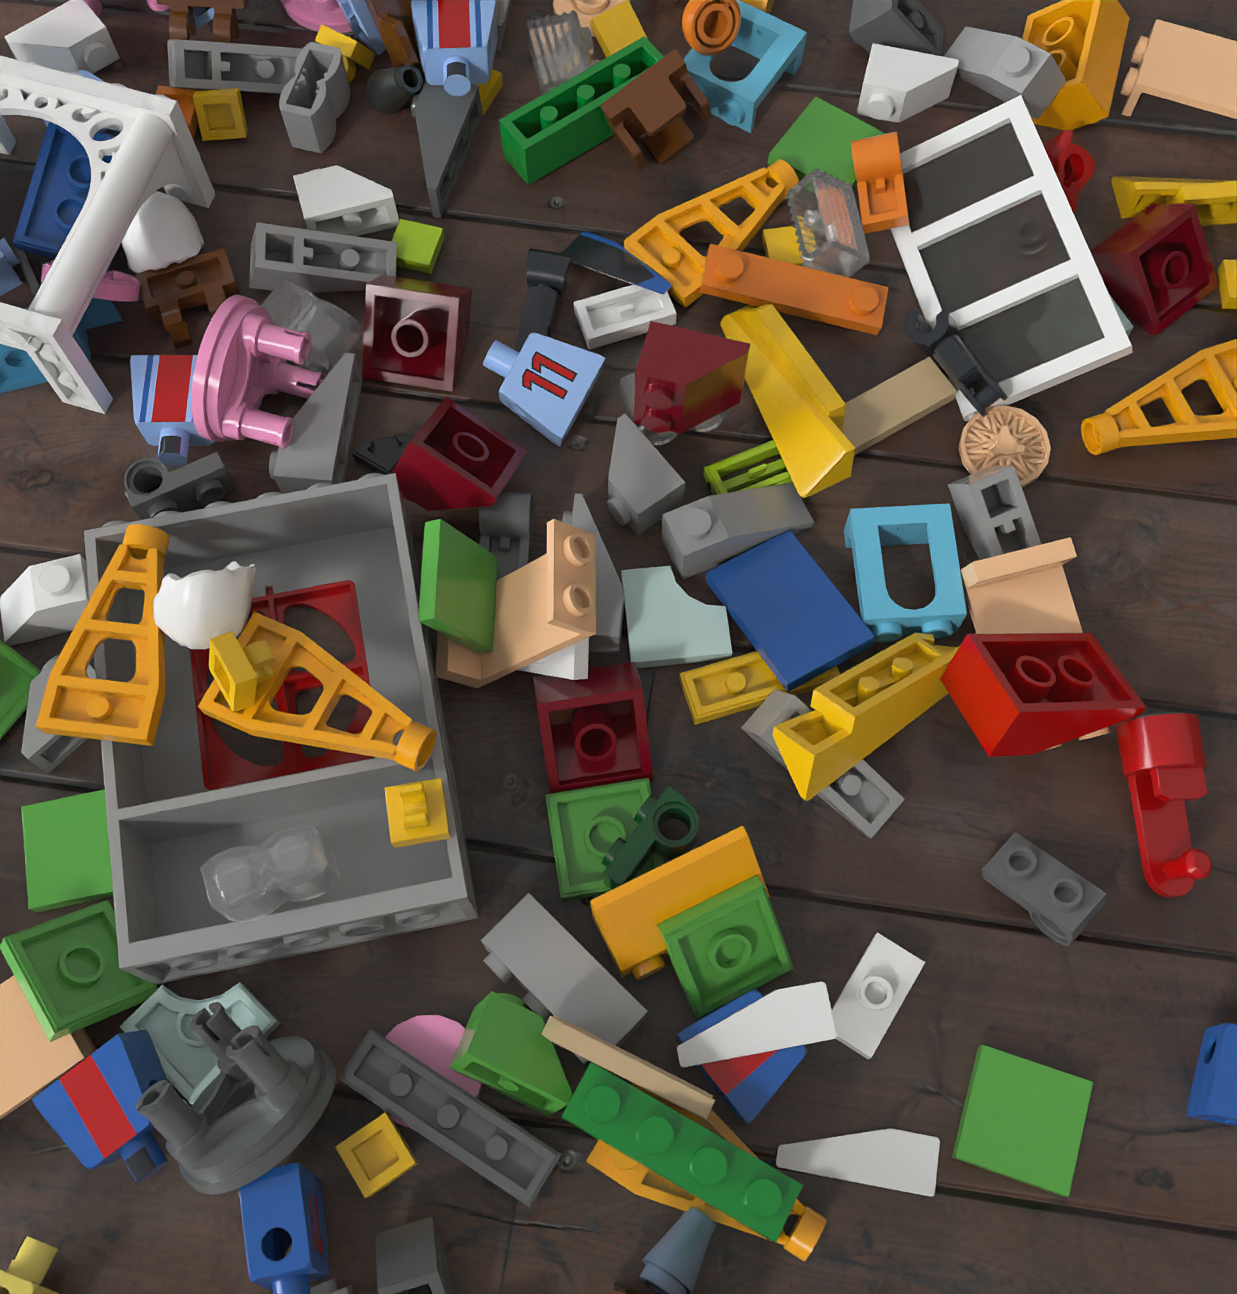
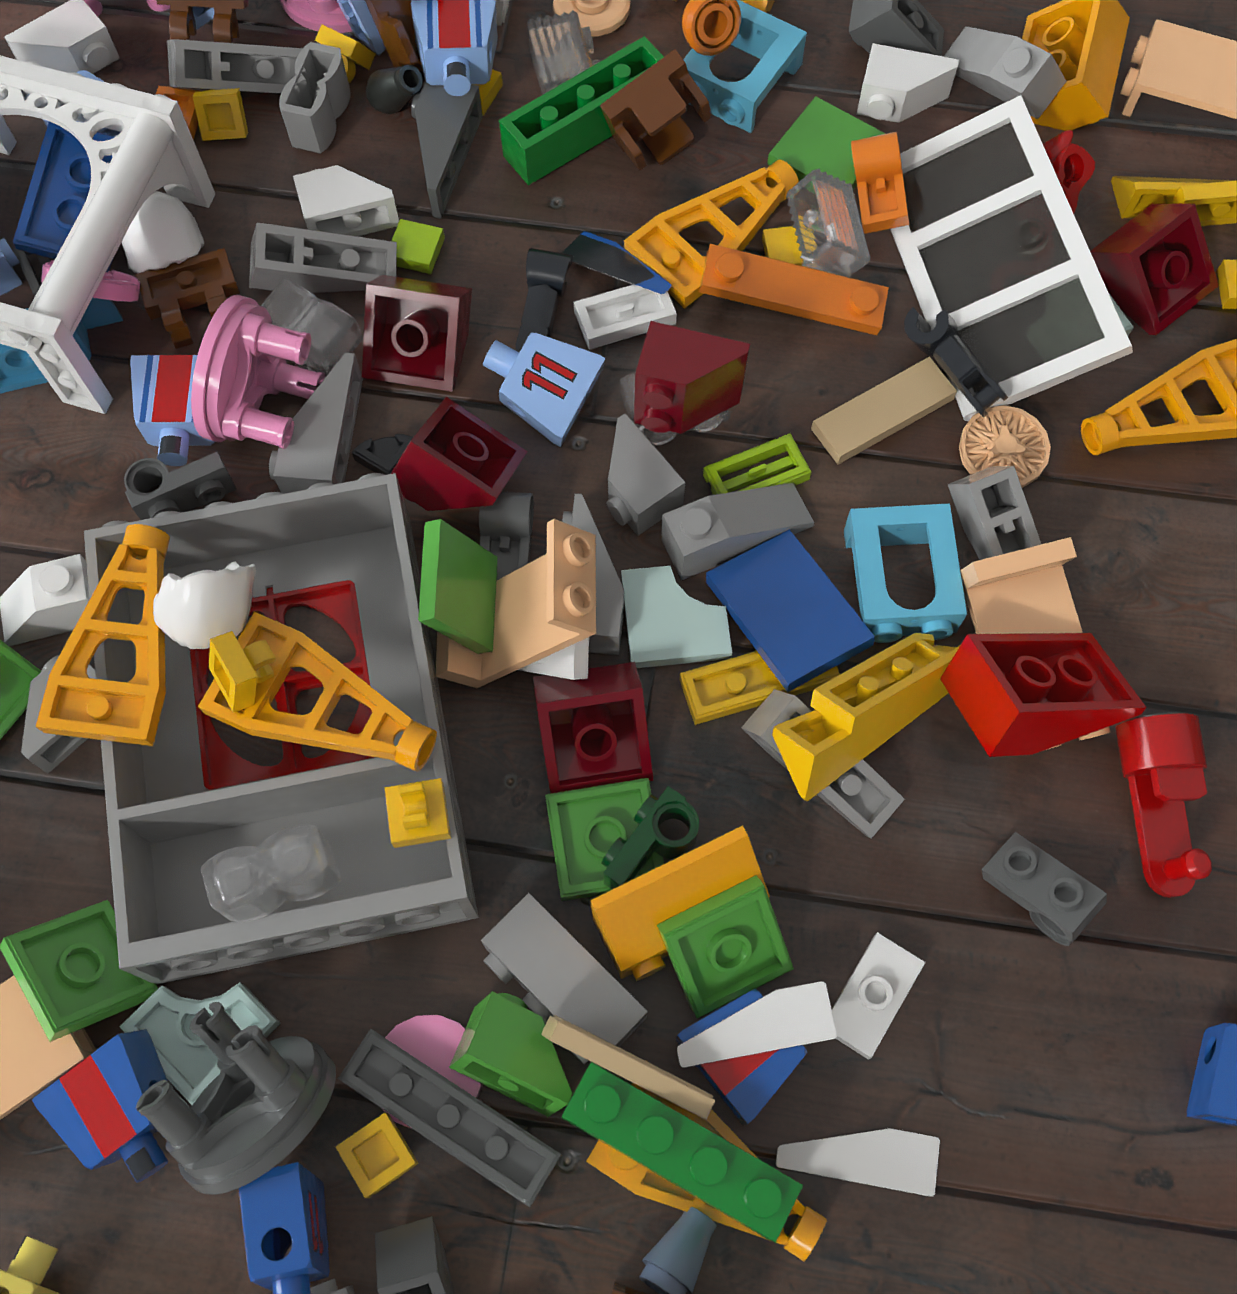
bright green tile [21,789,113,913] -> none
yellow tile [589,0,648,58] -> none
yellow wedge [720,304,855,498] -> none
bright green tile [951,1045,1093,1197] -> none

